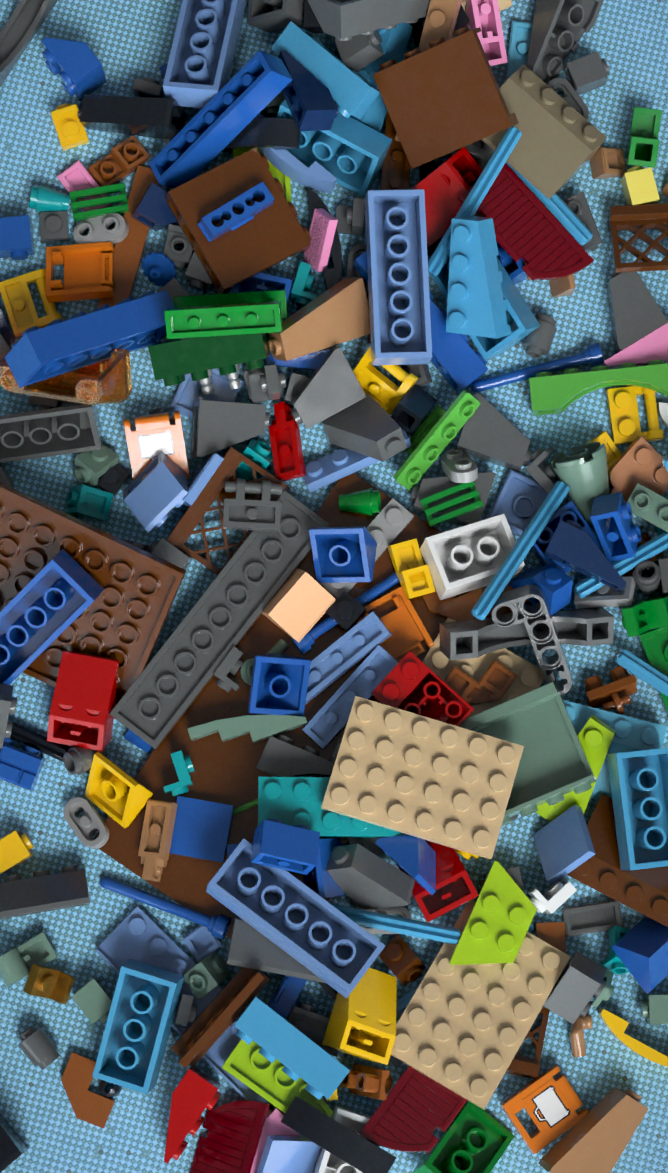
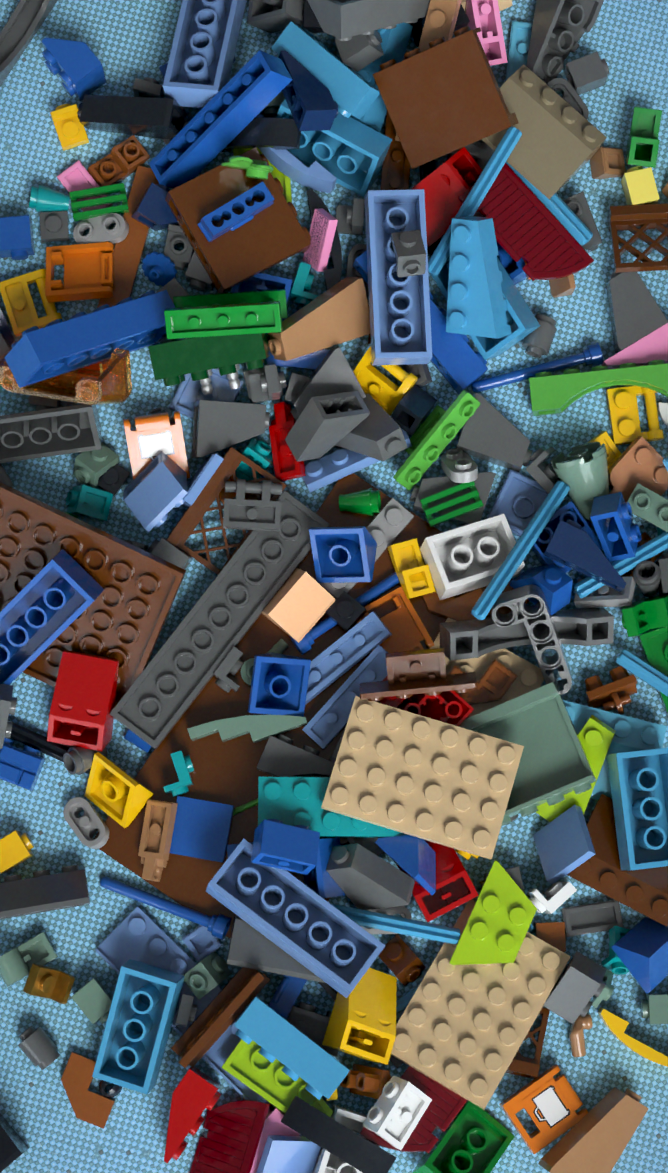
none -> bright green plate [221,156,273,180]
none -> dark grey slope [285,391,370,462]
none -> reddish brown bracket [359,648,477,701]
none -> white bracket [363,1076,432,1150]
none -> dark grey bracket [391,230,426,277]

